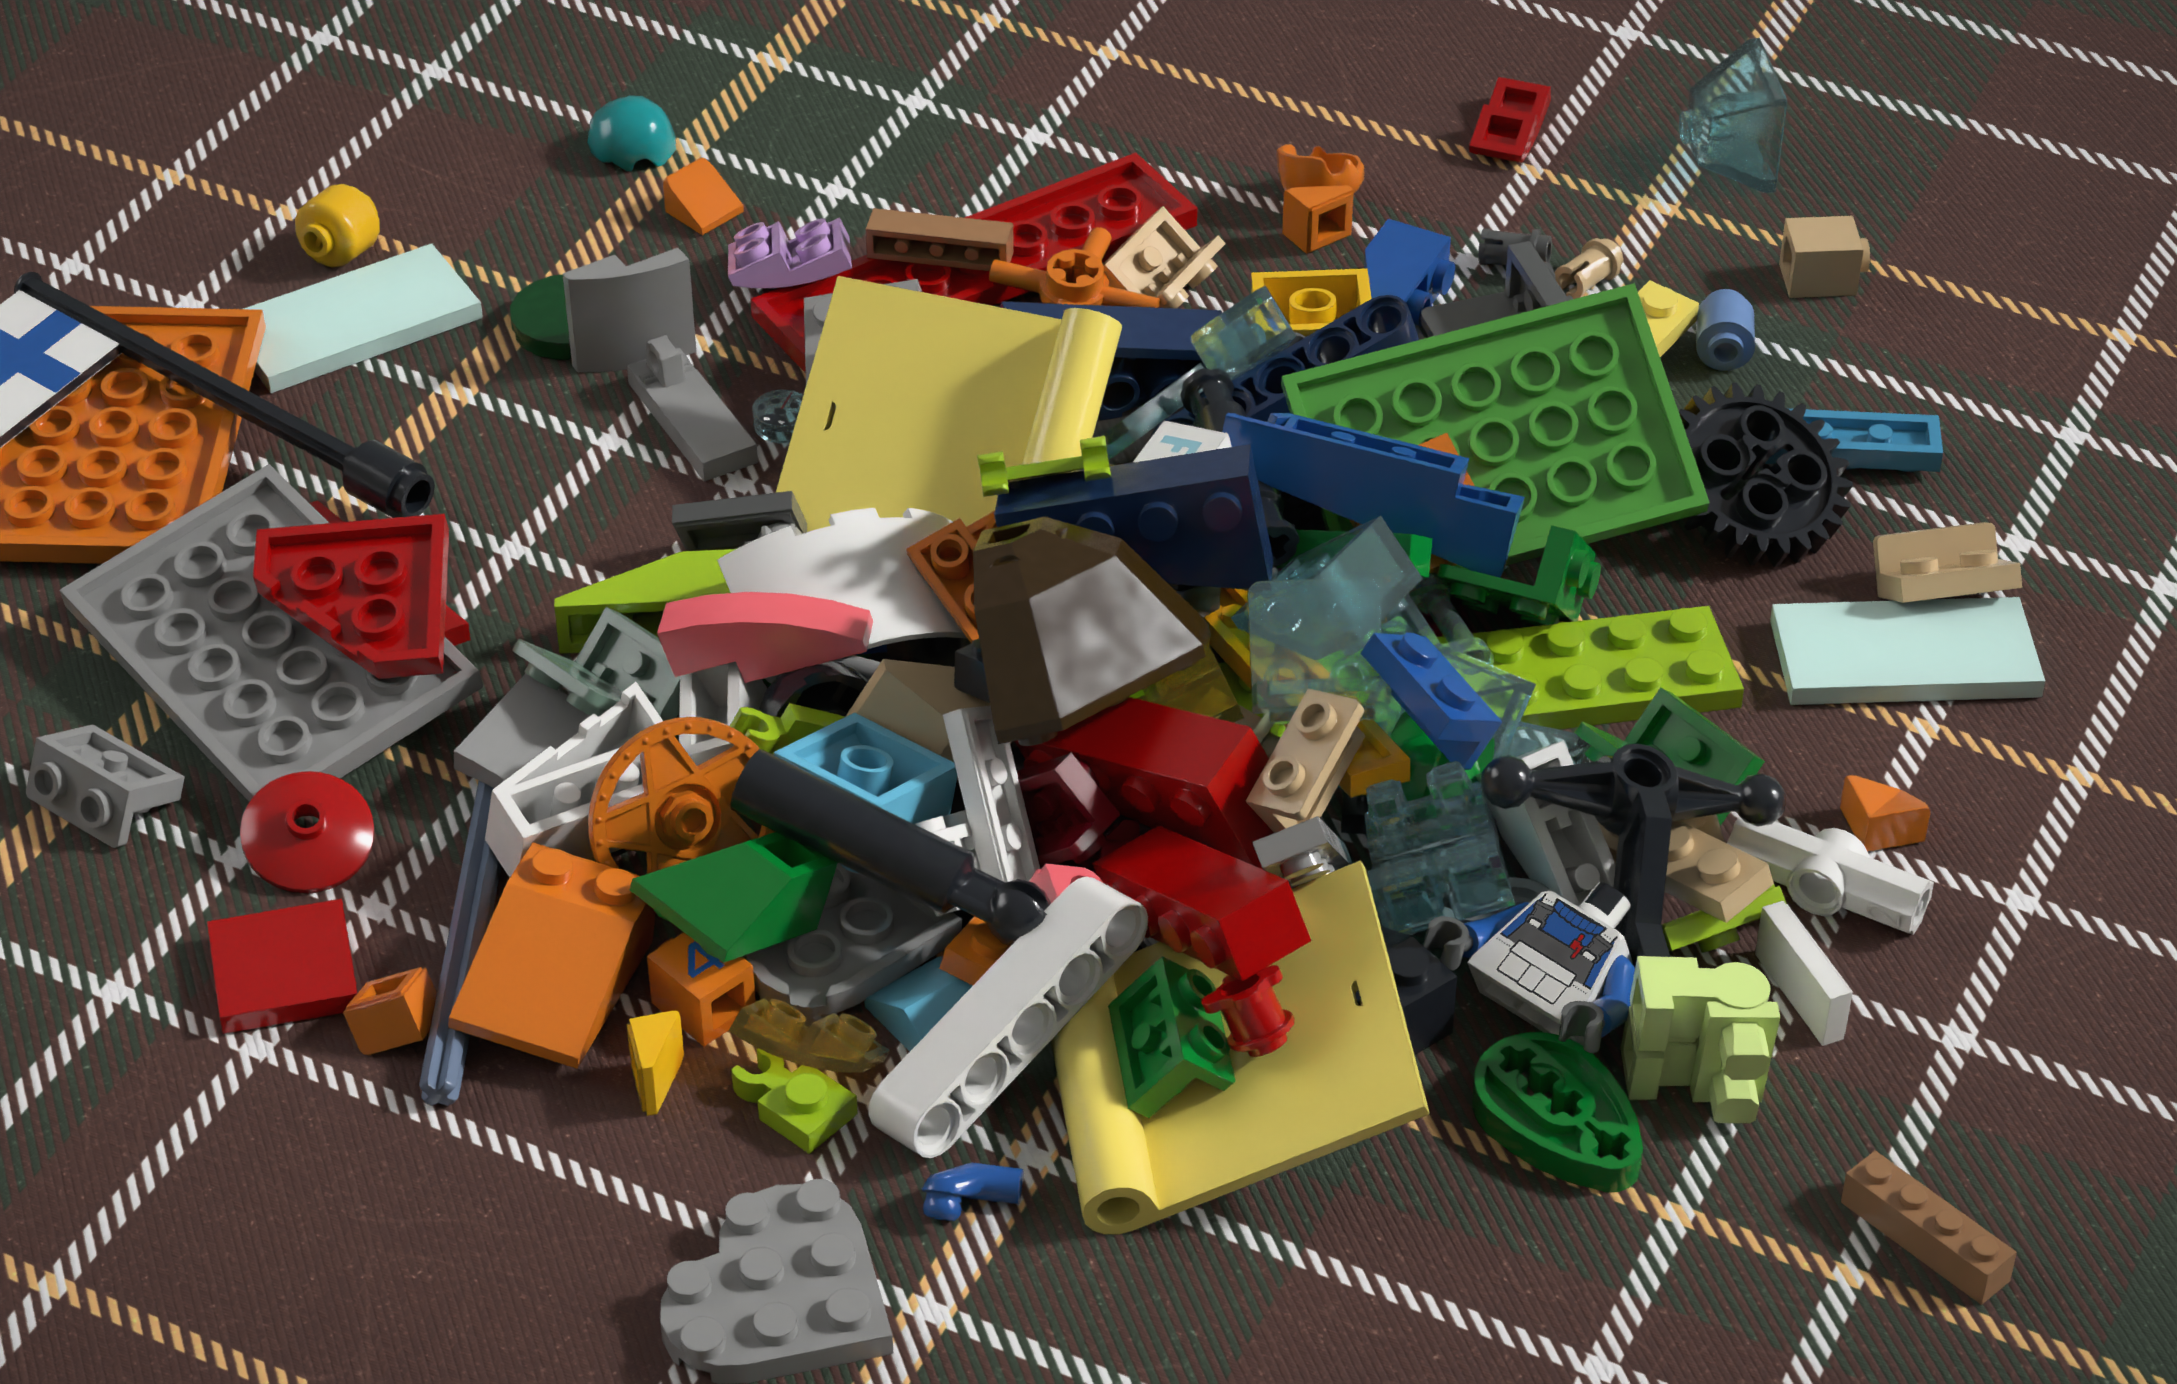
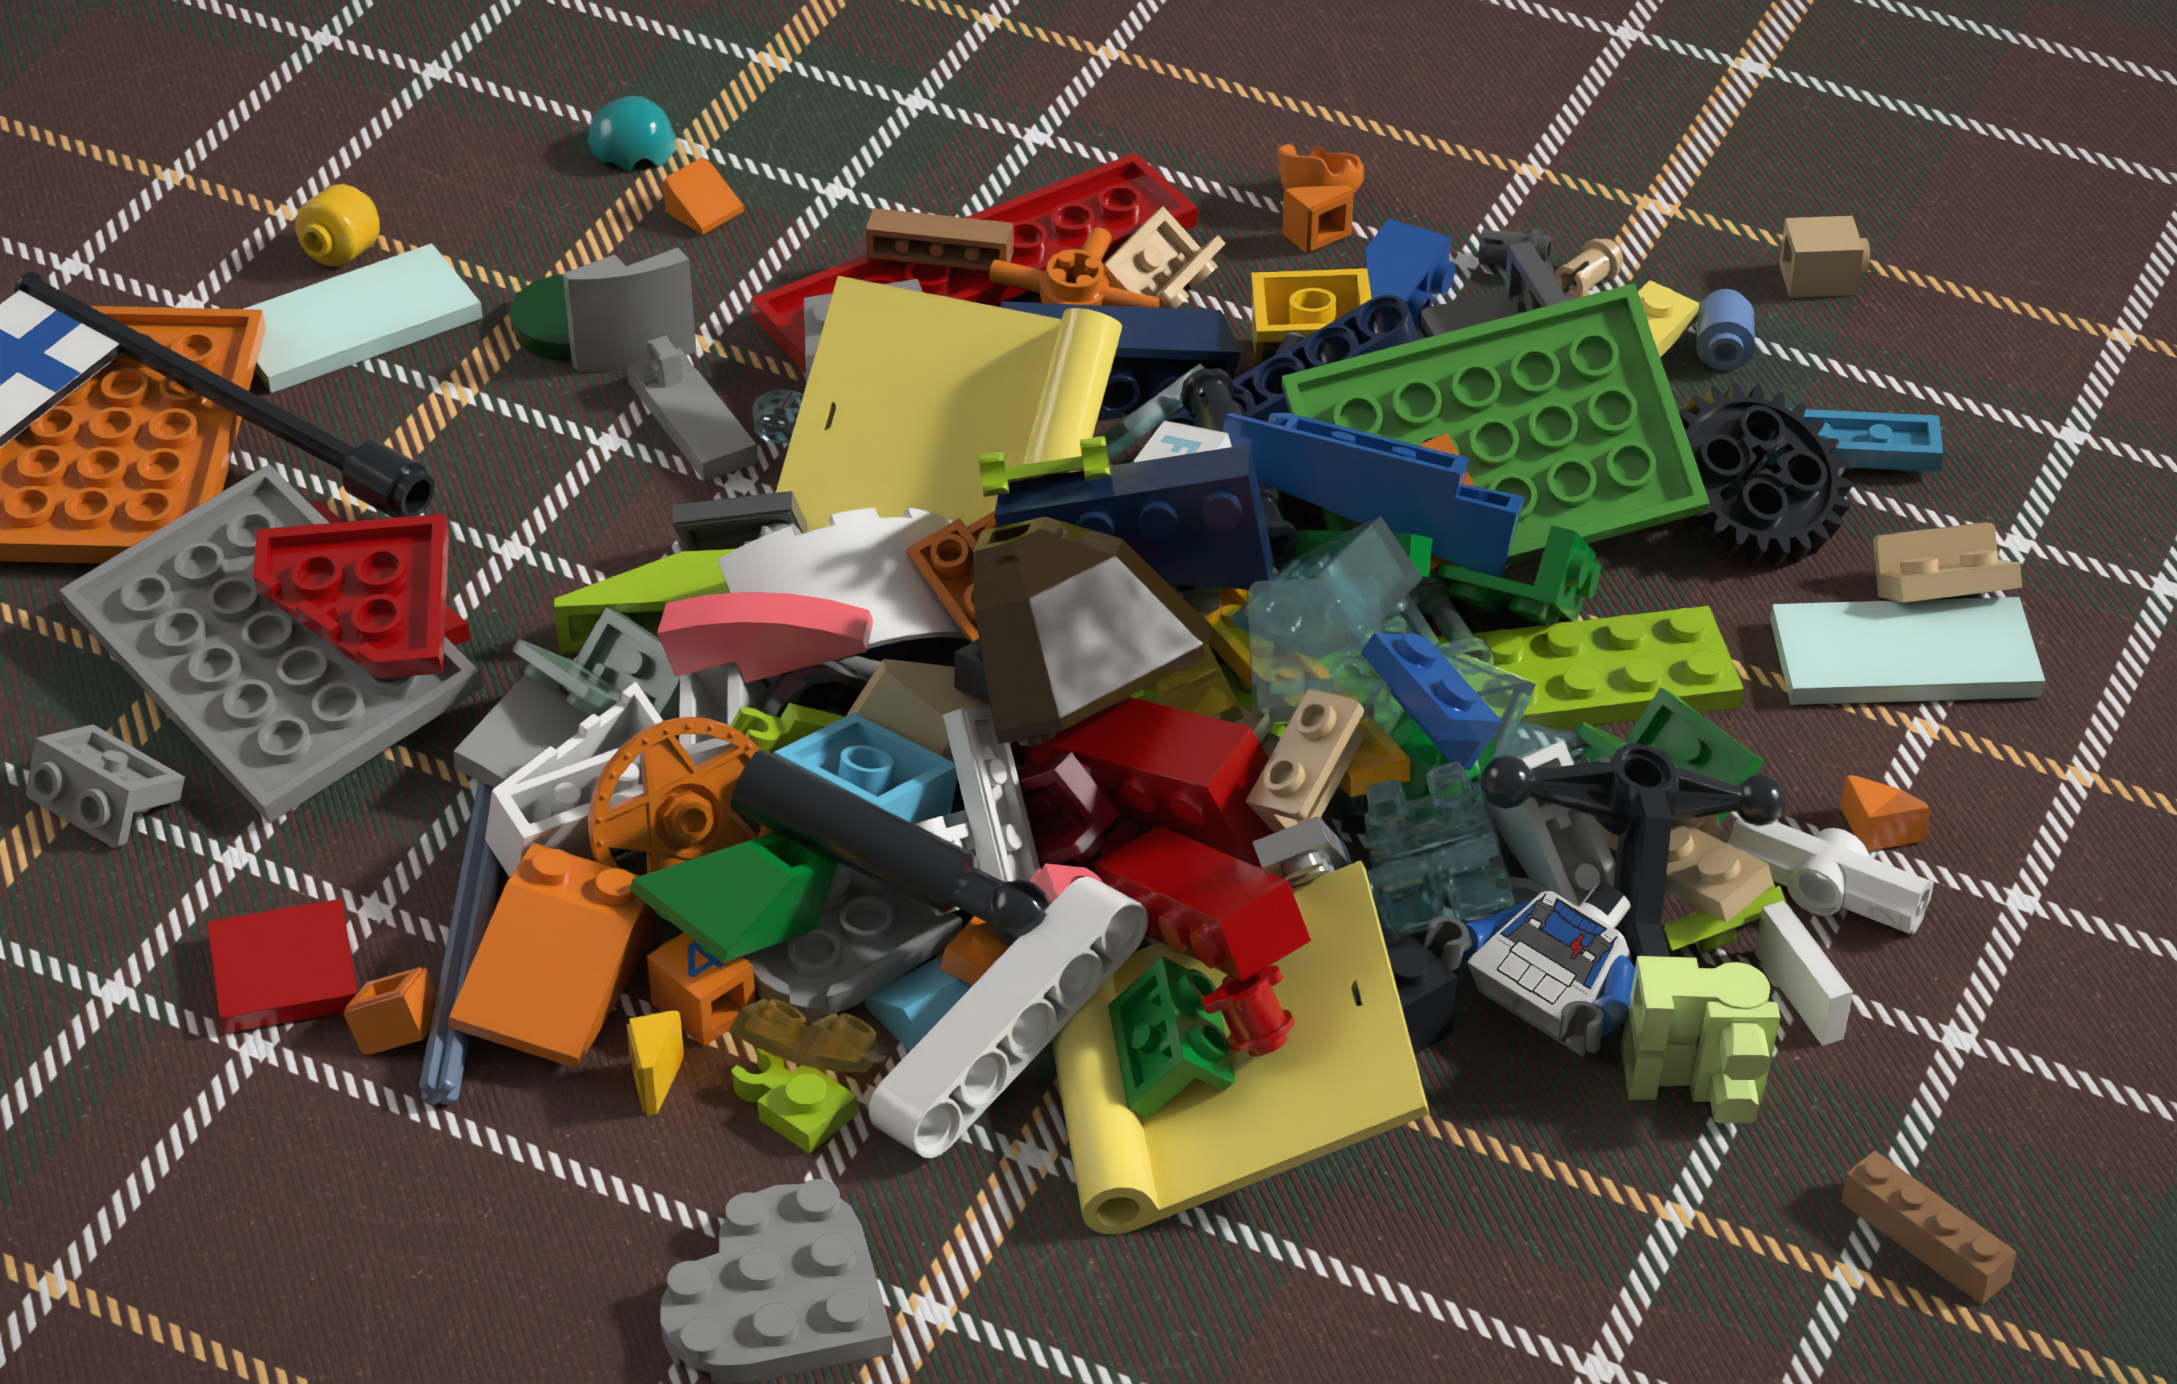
red dish [240,771,374,893] -> none
lavender slope [728,218,852,288] -> none
blue arm [922,1163,1024,1221] -> none
clear light blue slope [1190,286,1297,380] -> none
red slope [1469,77,1551,163] -> none
green piece [1472,1032,1643,1192] -> none
clear light blue slope [1679,38,1788,193] -> none

